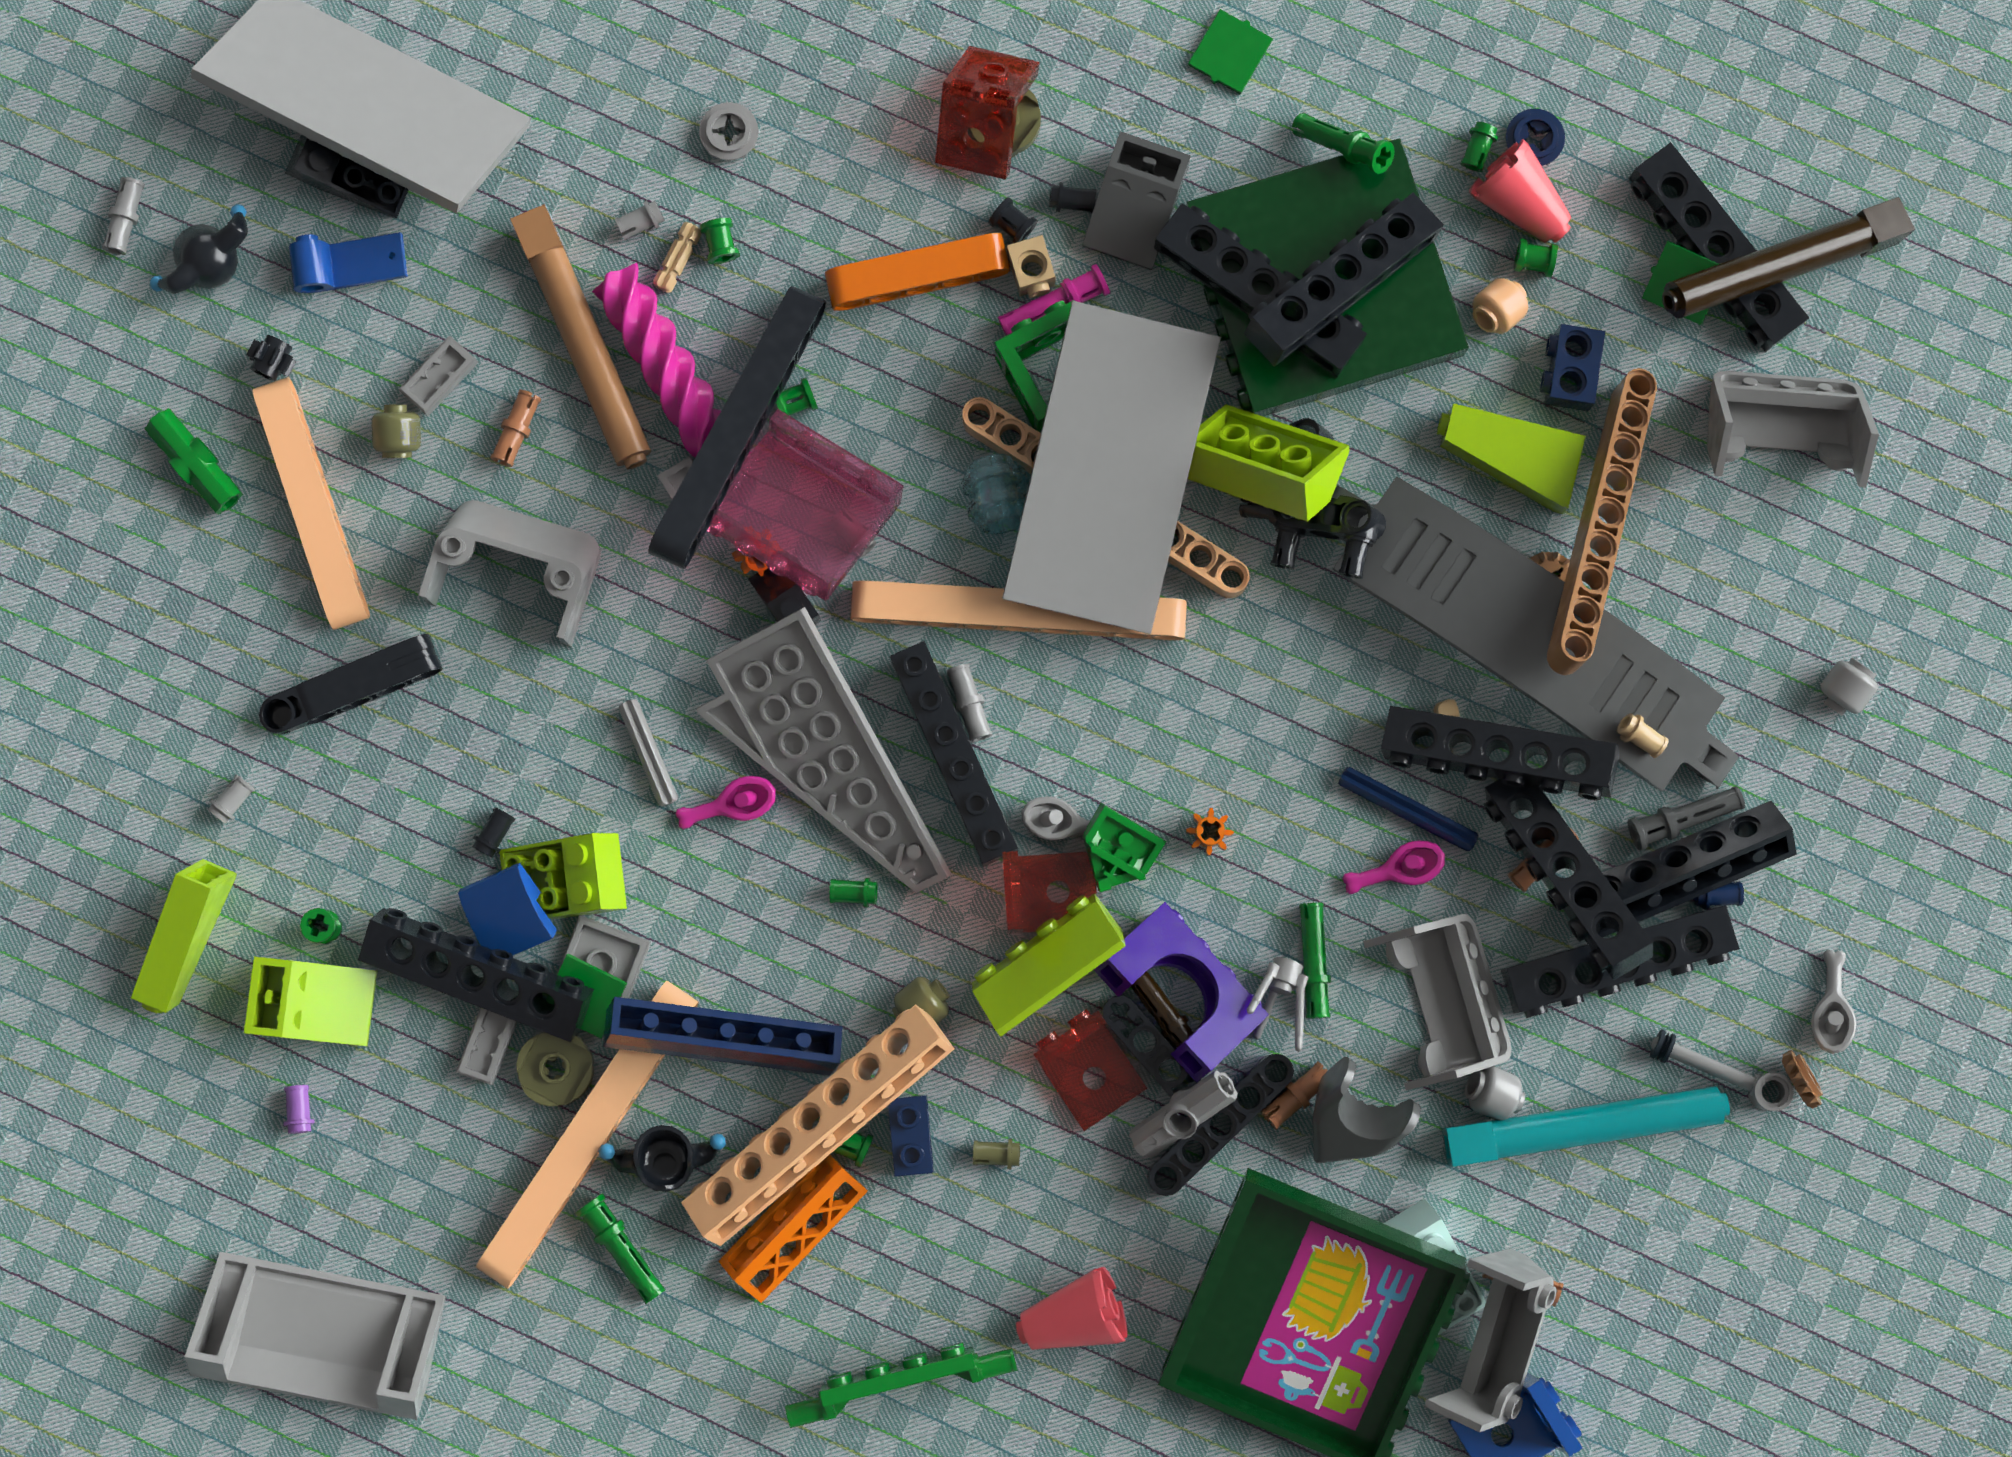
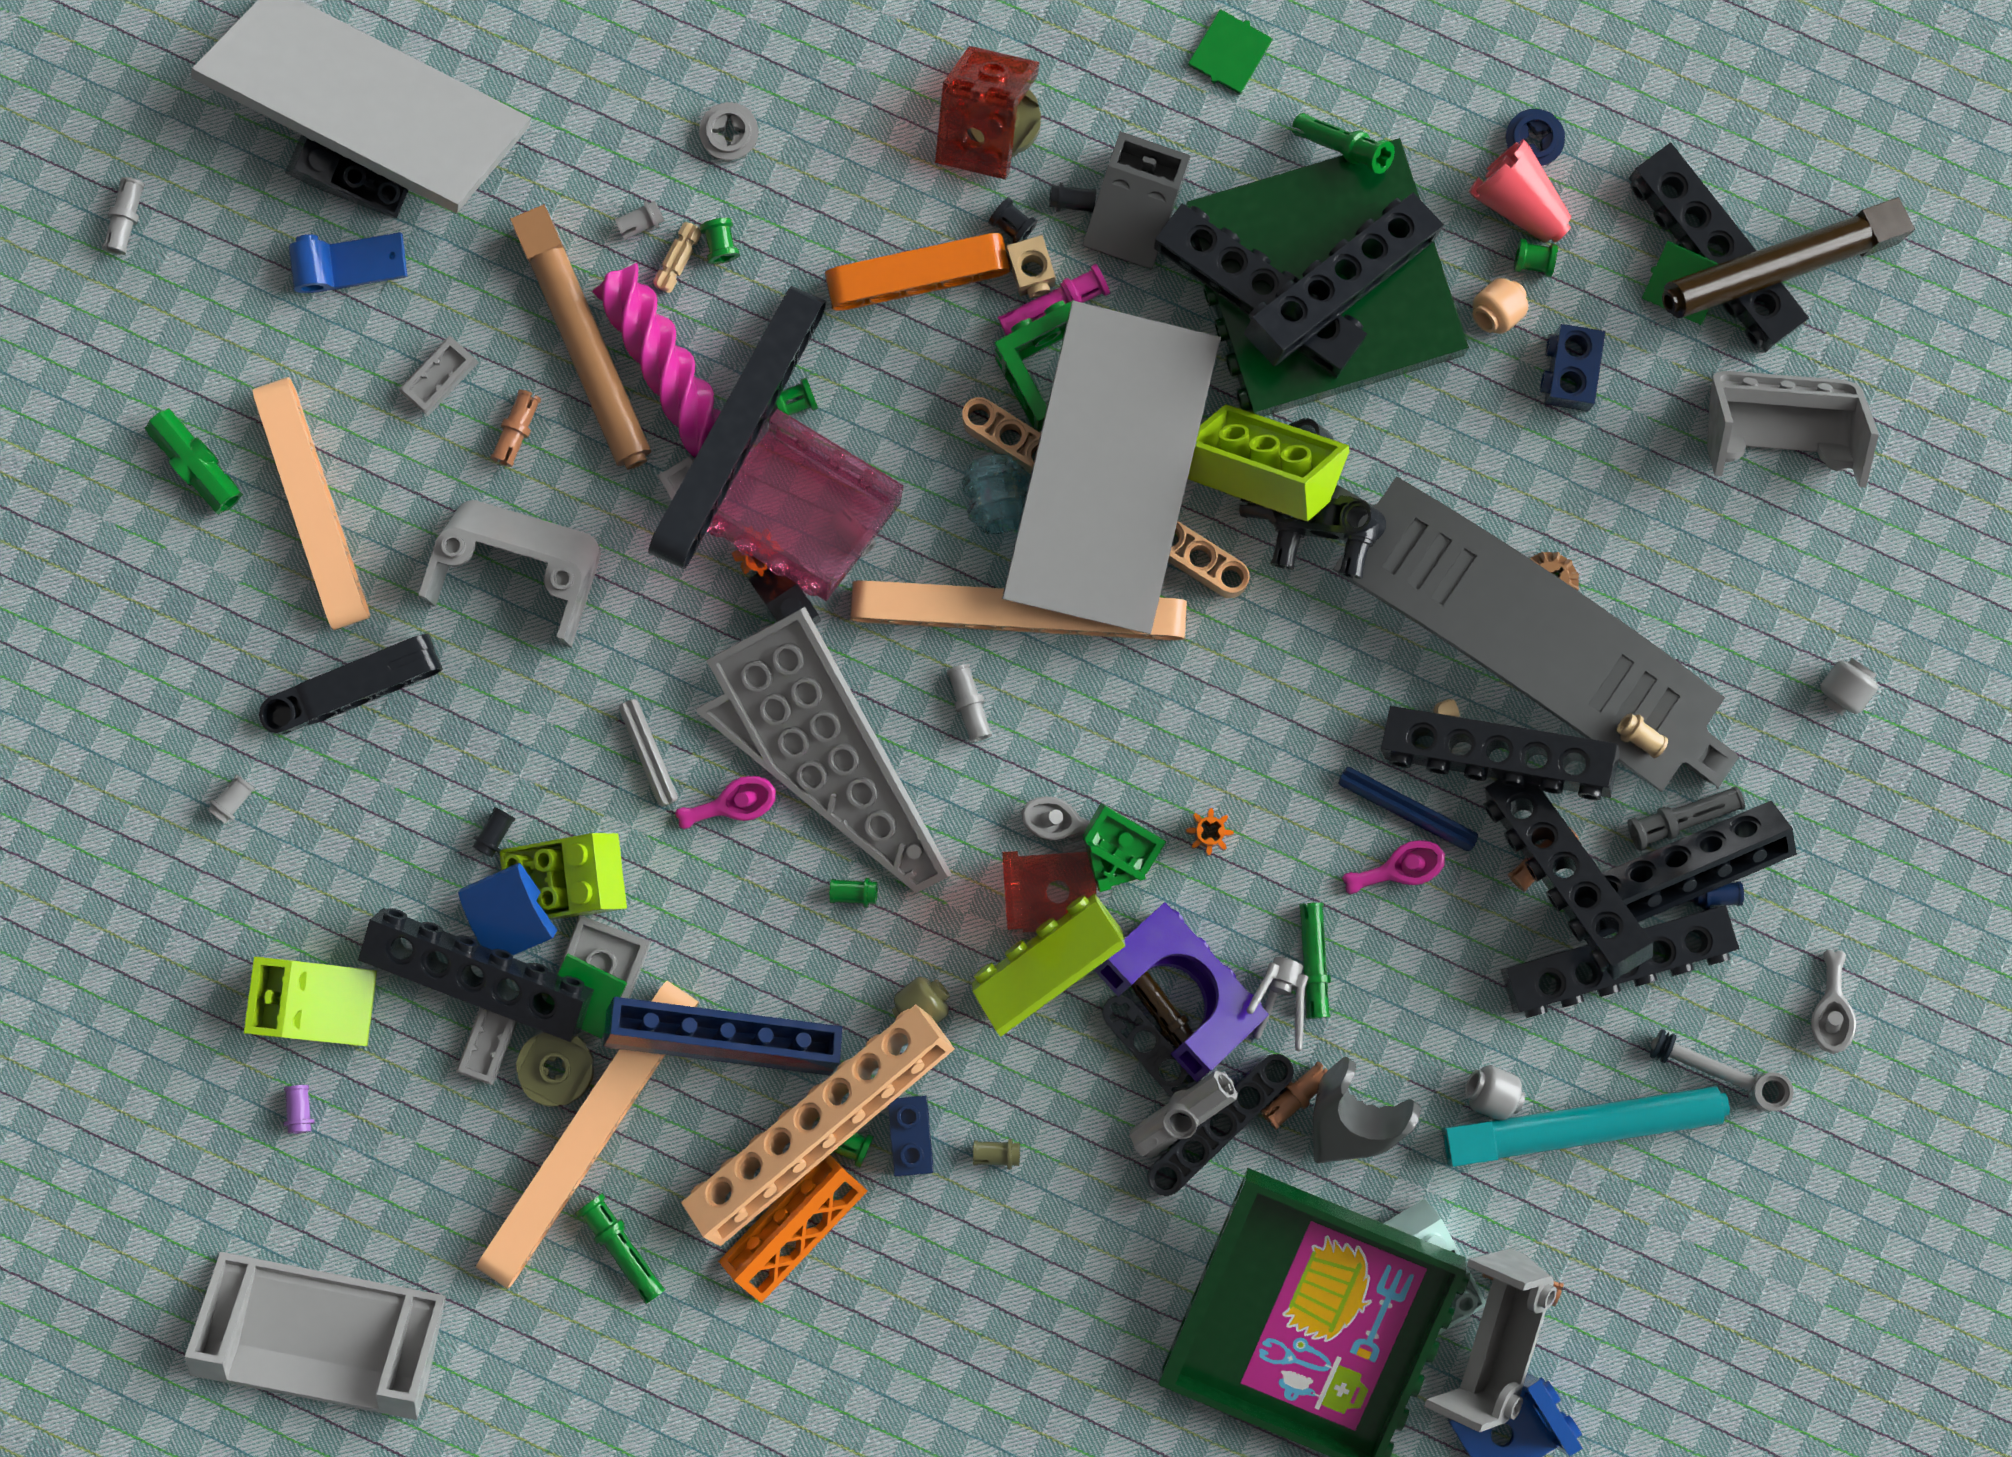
lime slope [131,859,237,1013] -> none
black piece [150,204,248,294] -> none
black gear [246,335,296,381] -> none
green bush [300,908,342,944] -> none
olive head [371,404,421,458] -> none
black piece [598,1125,726,1192] -> none
green plate [785,1342,1018,1428] -> none
black brick [890,641,1018,867] -> none
coral cone [1016,1267,1128,1350] -> none
clear red bracket [1033,1009,1147,1131] -> none
light grey windscreen [1363,914,1512,1091] -> none
lime slope [1436,403,1585,514] -> none
green pin [1460,122,1498,172] -> none
medium nougat beam [1547,368,1657,675] -> none
medium nougat gear [1782,1050,1823,1109] -> none

